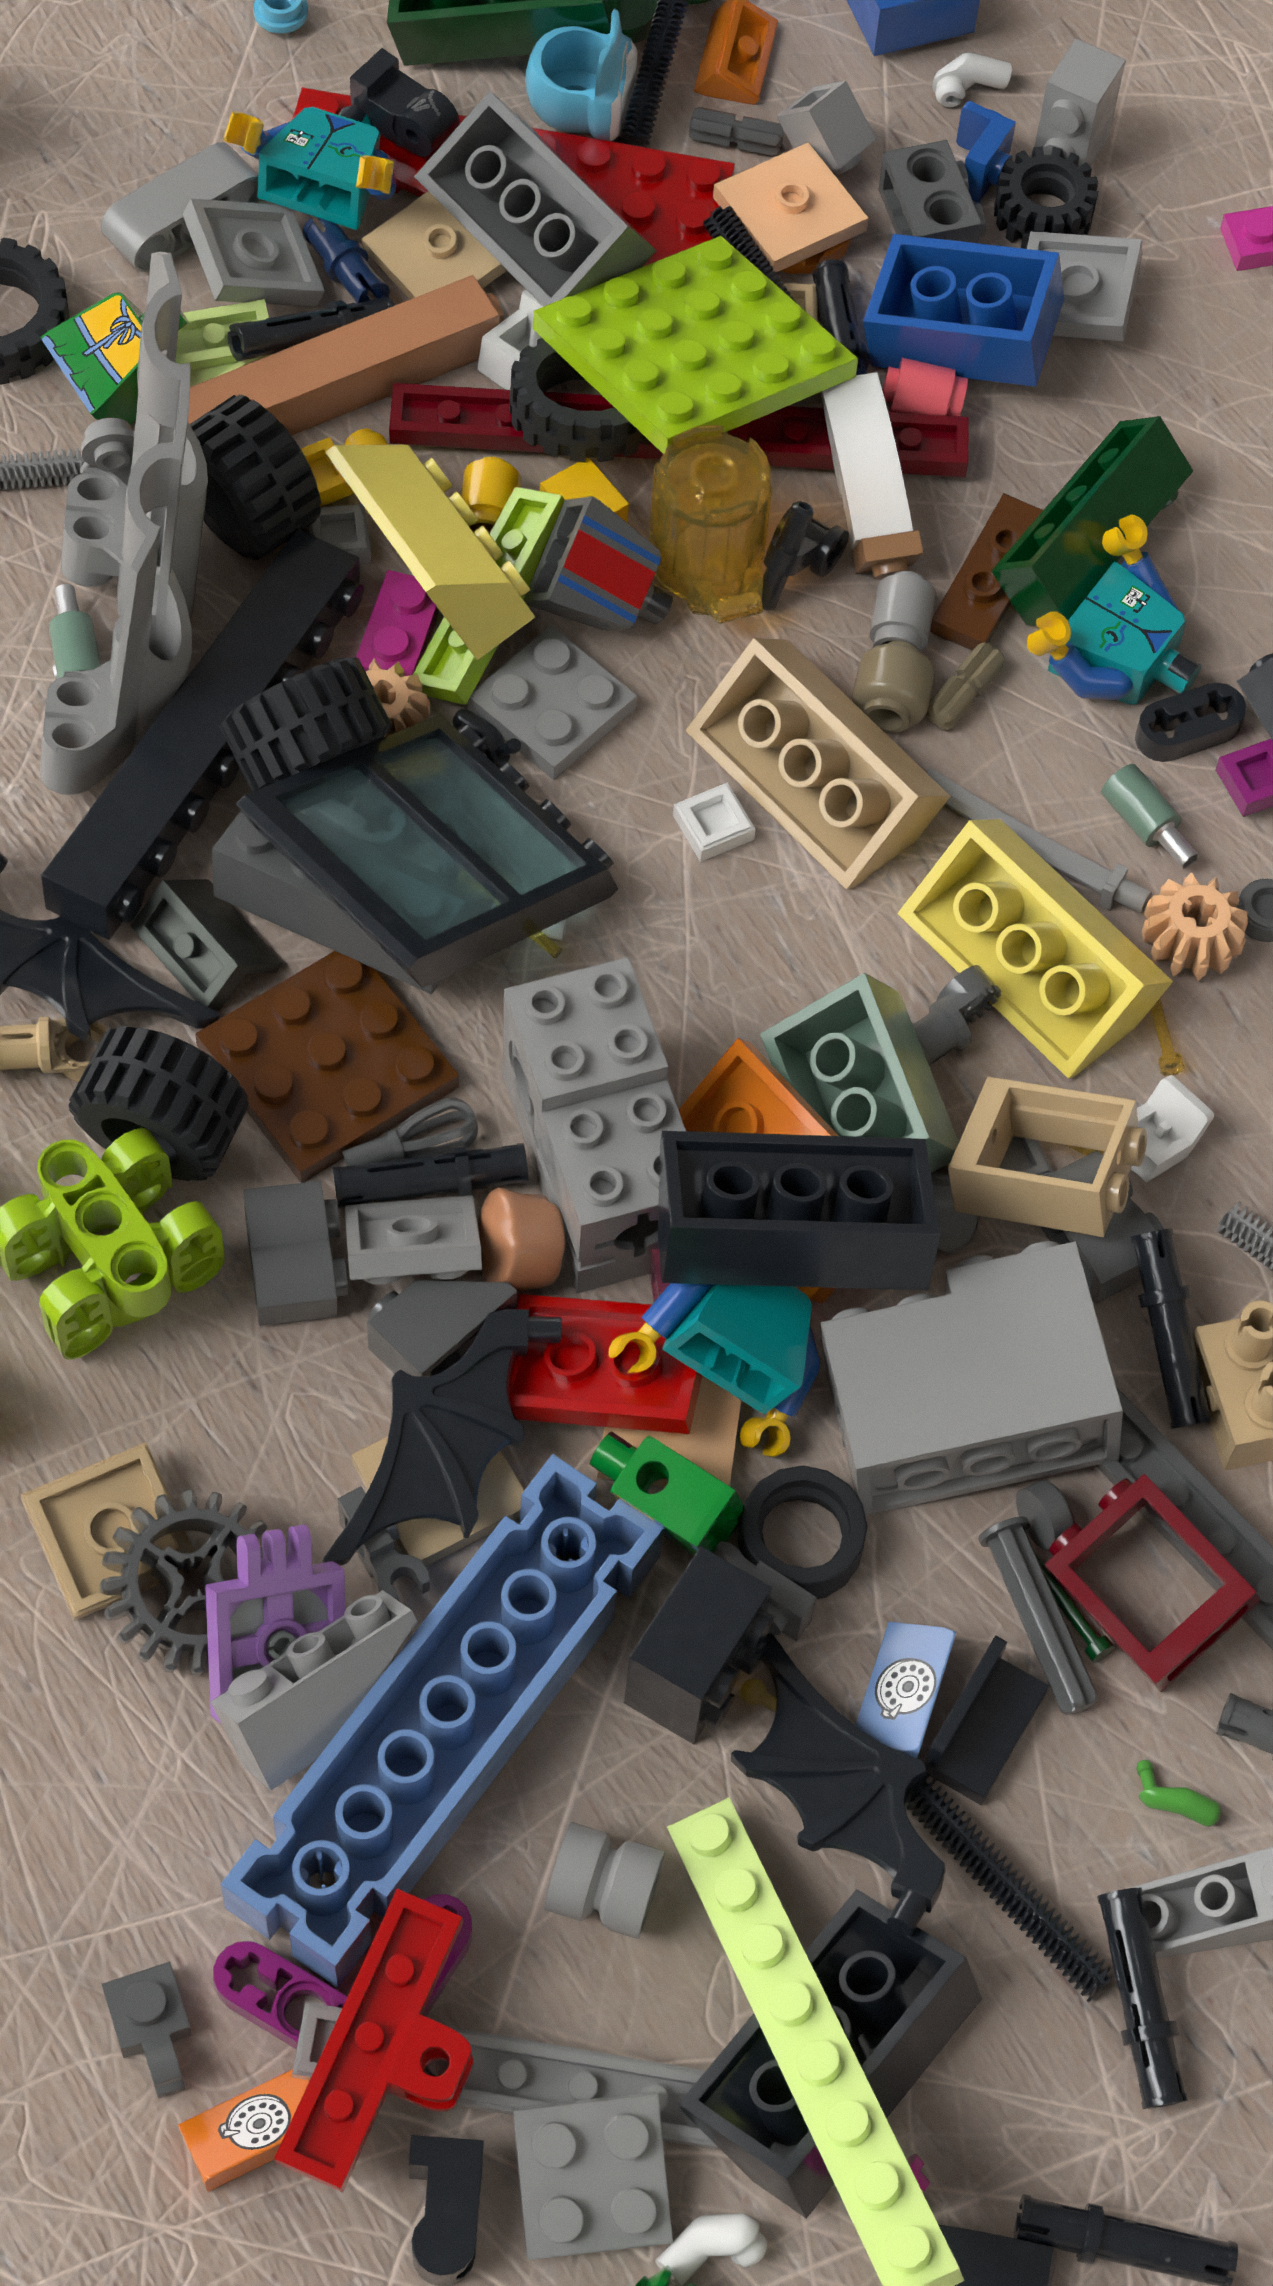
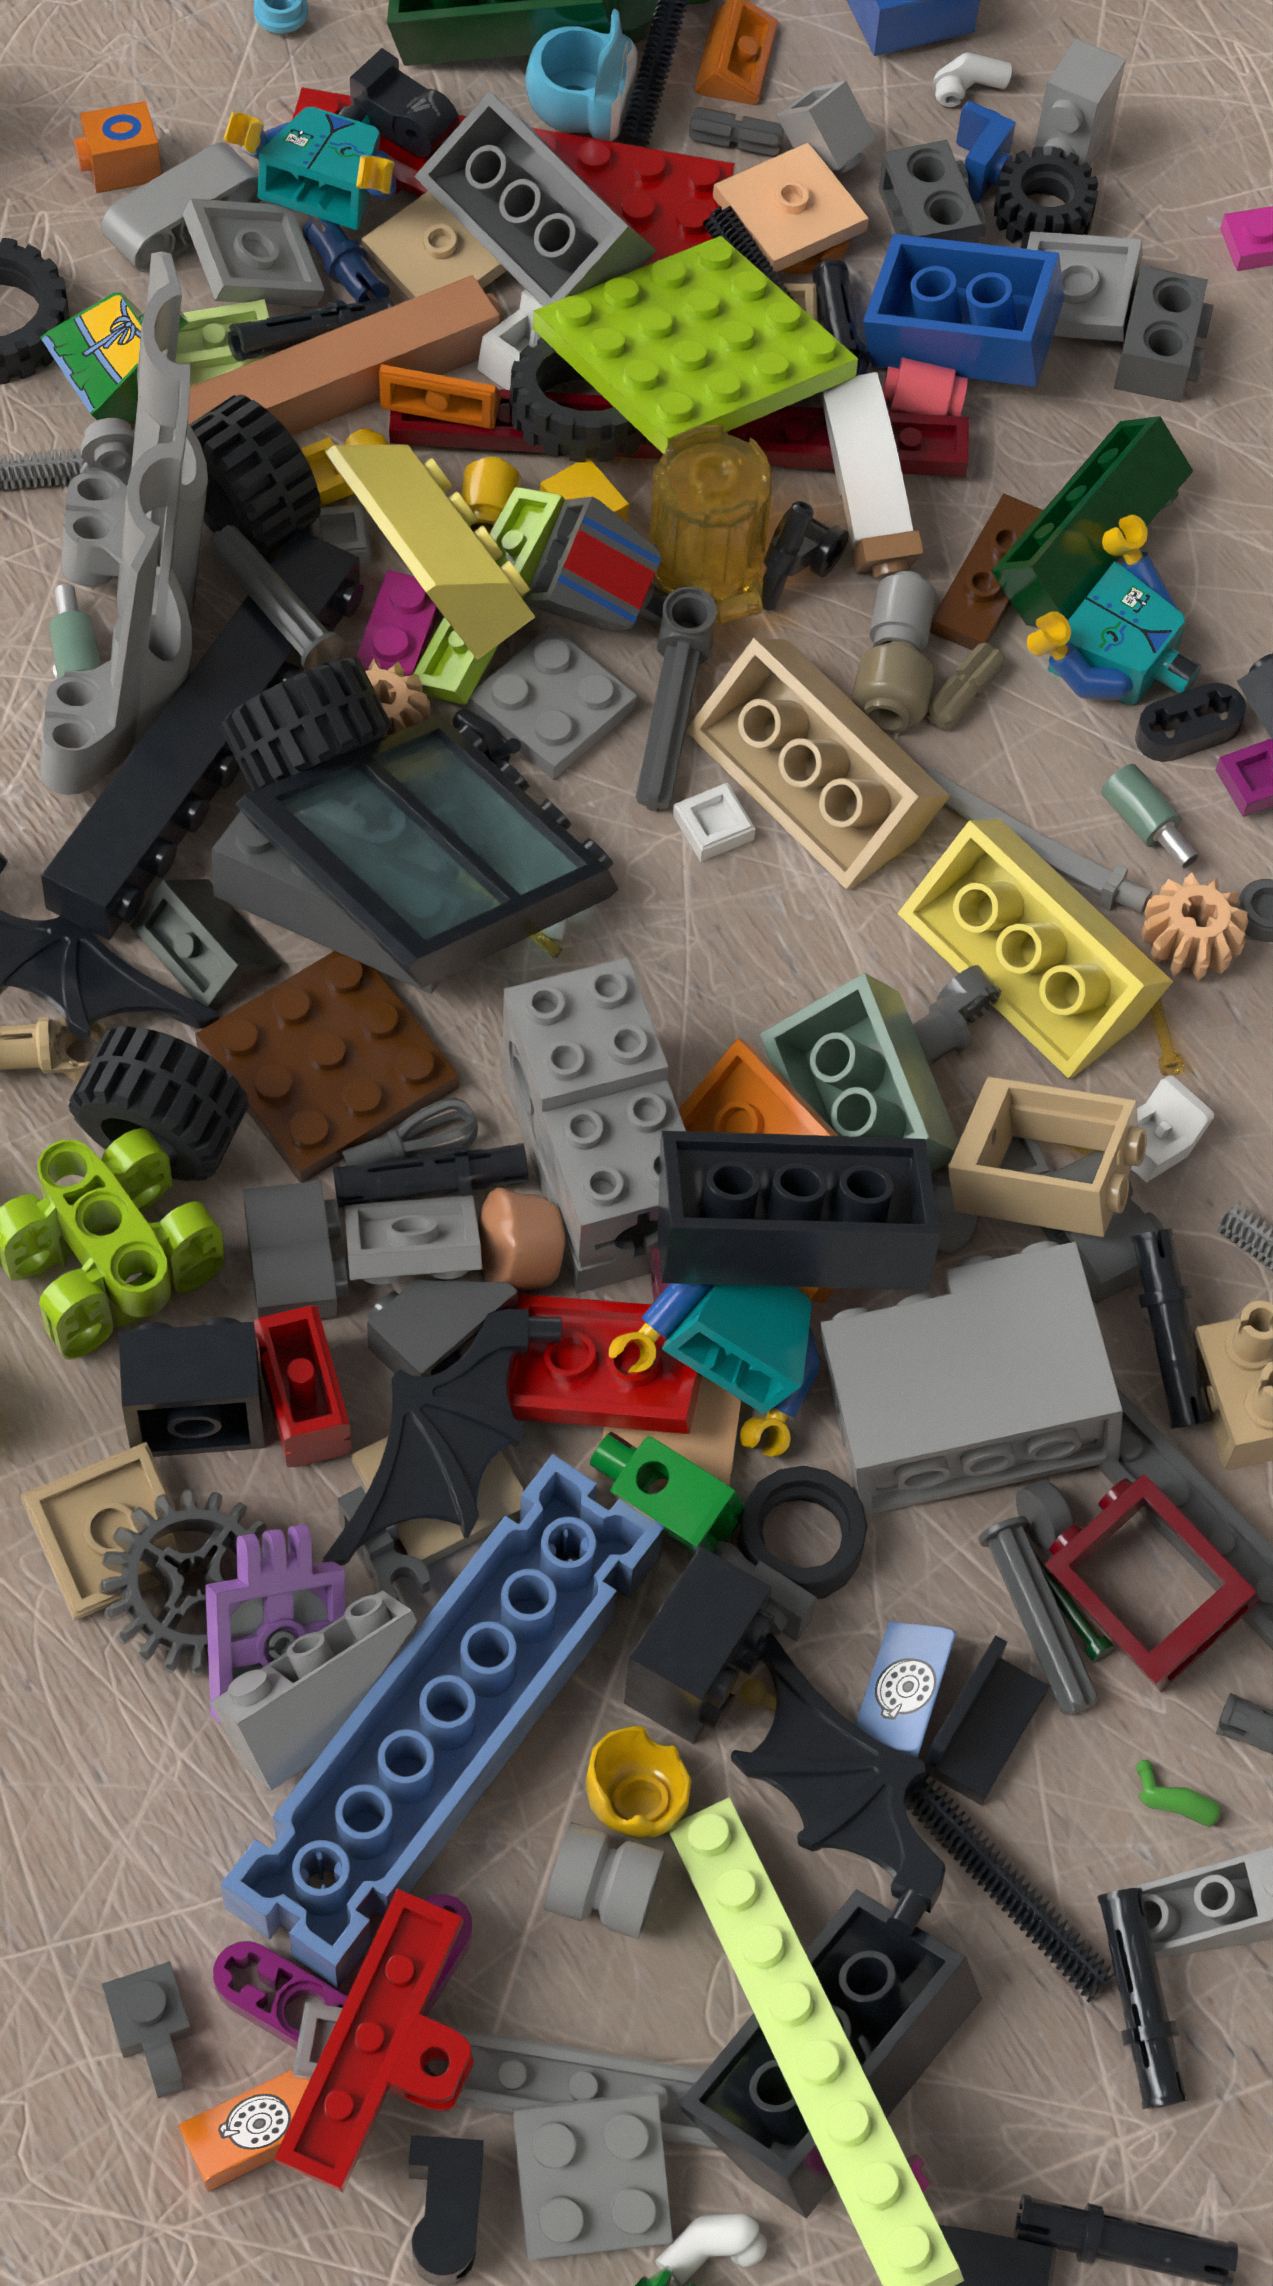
none -> orange brick [73,101,161,193]
none -> black brick [118,1317,265,1457]
none -> dark grey axle [210,525,344,671]
none -> red brick [252,1305,352,1468]
none -> orange slope [379,364,502,429]
none -> yellow hair [585,1726,692,1839]
none -> dark grey axle [636,587,717,811]
none -> dark grey brick [1114,266,1214,403]

